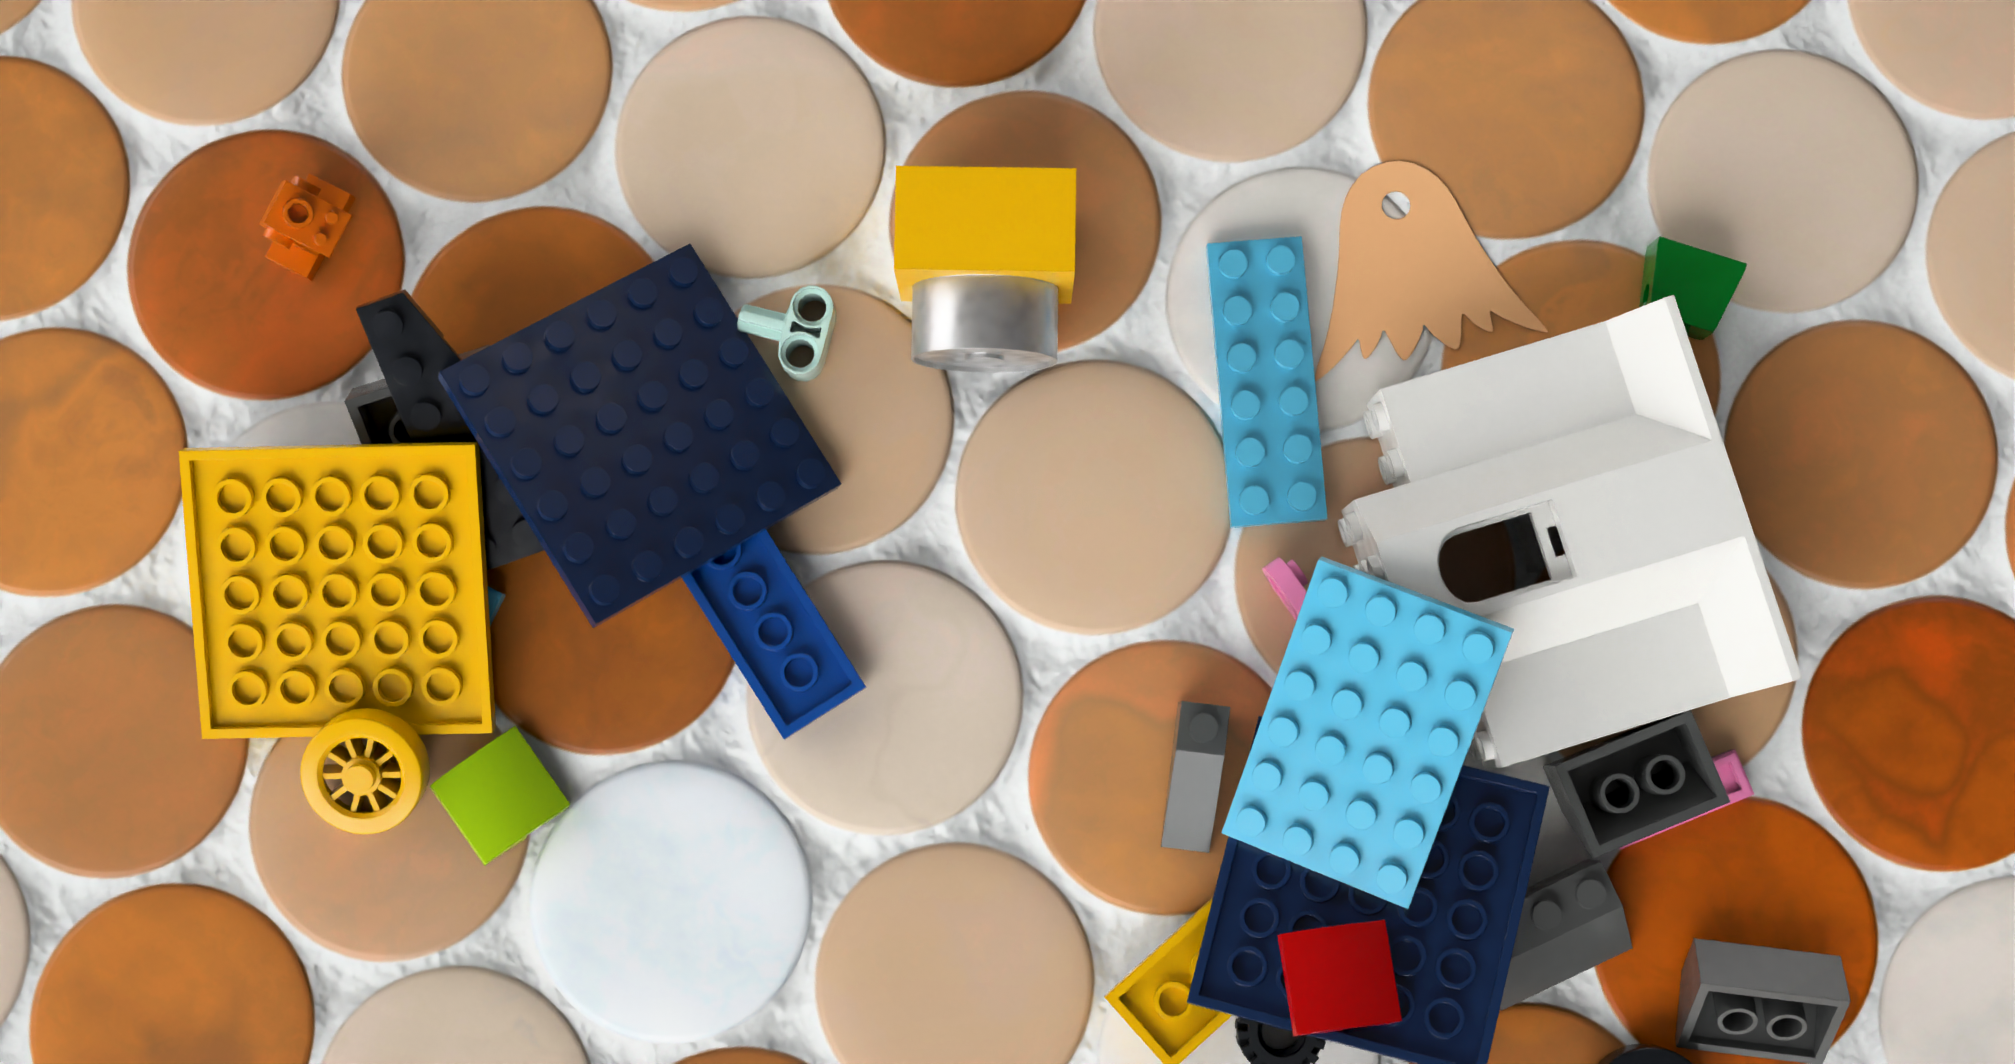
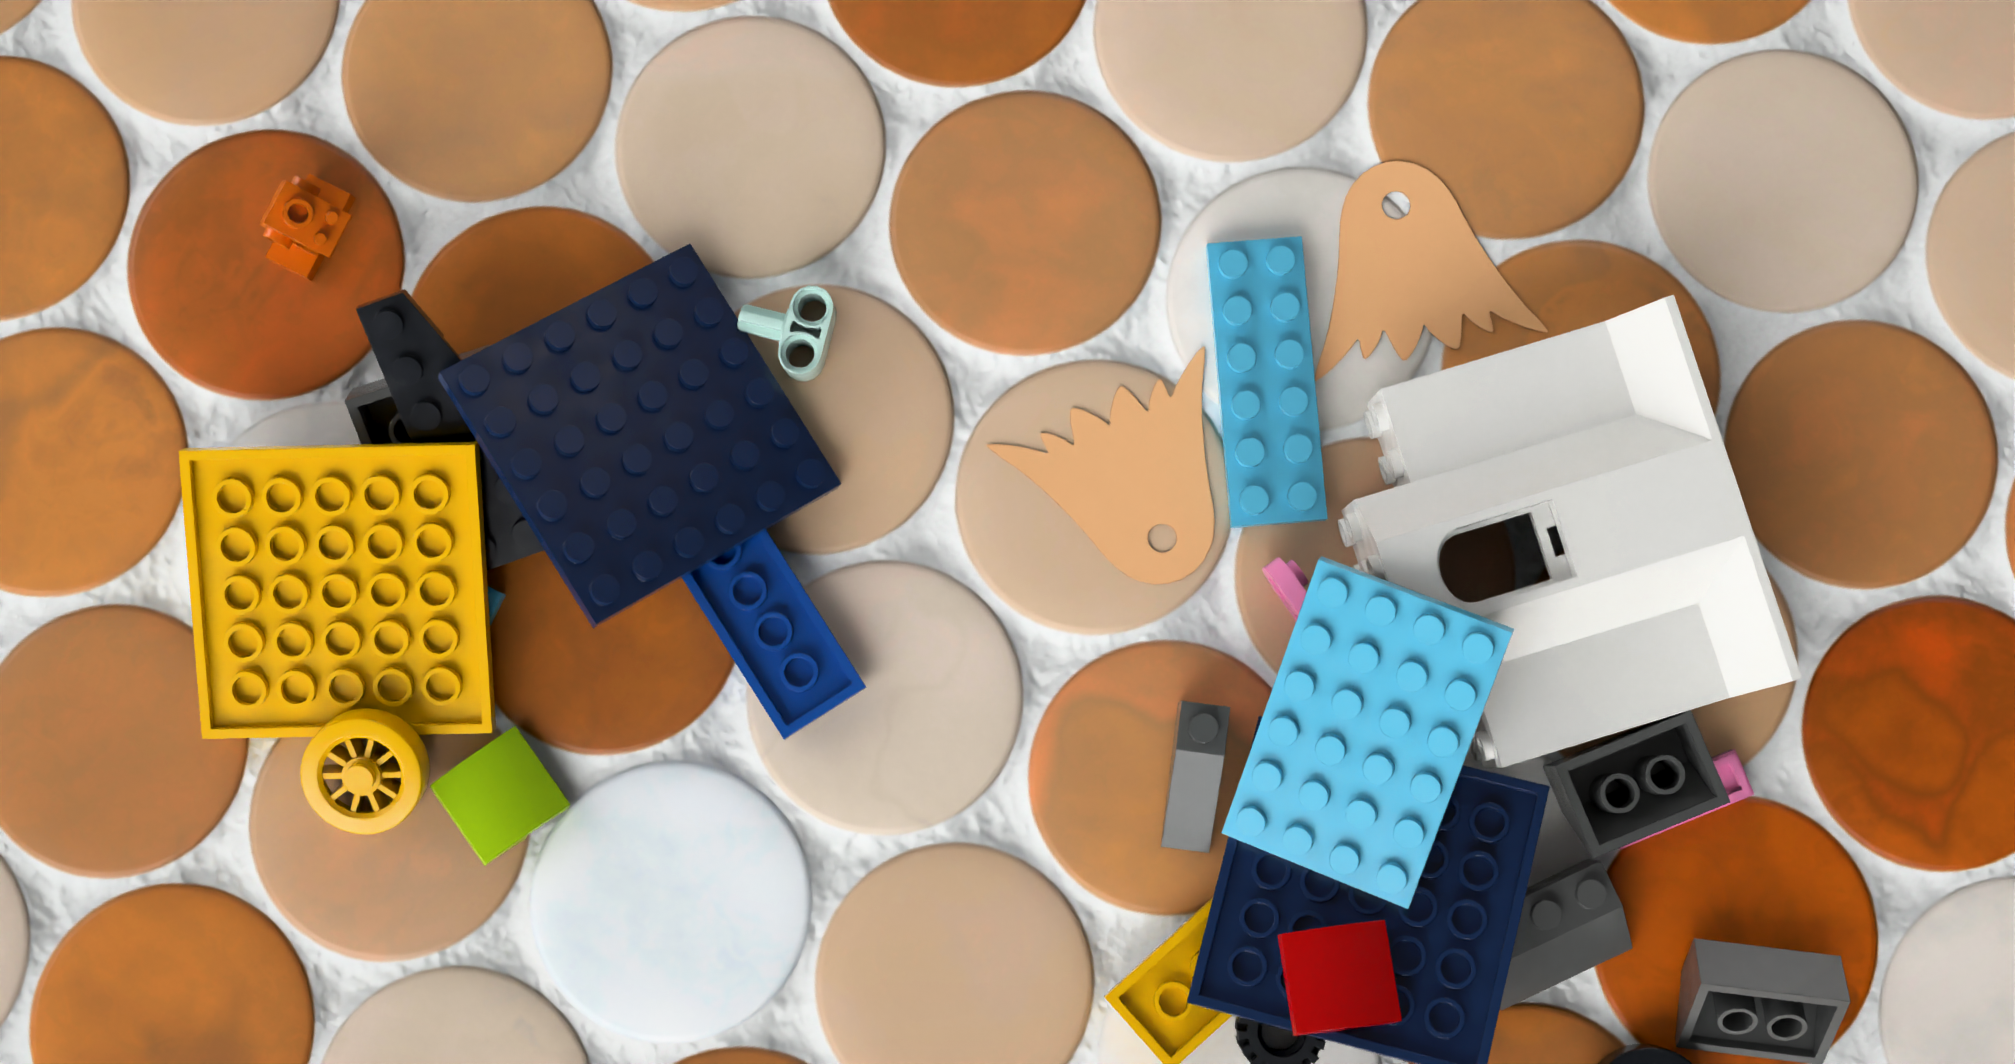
yellow piece [894,166,1076,373] -> none
green torso [1639,236,1747,340] -> none
none -> light nougat piece [987,346,1215,585]

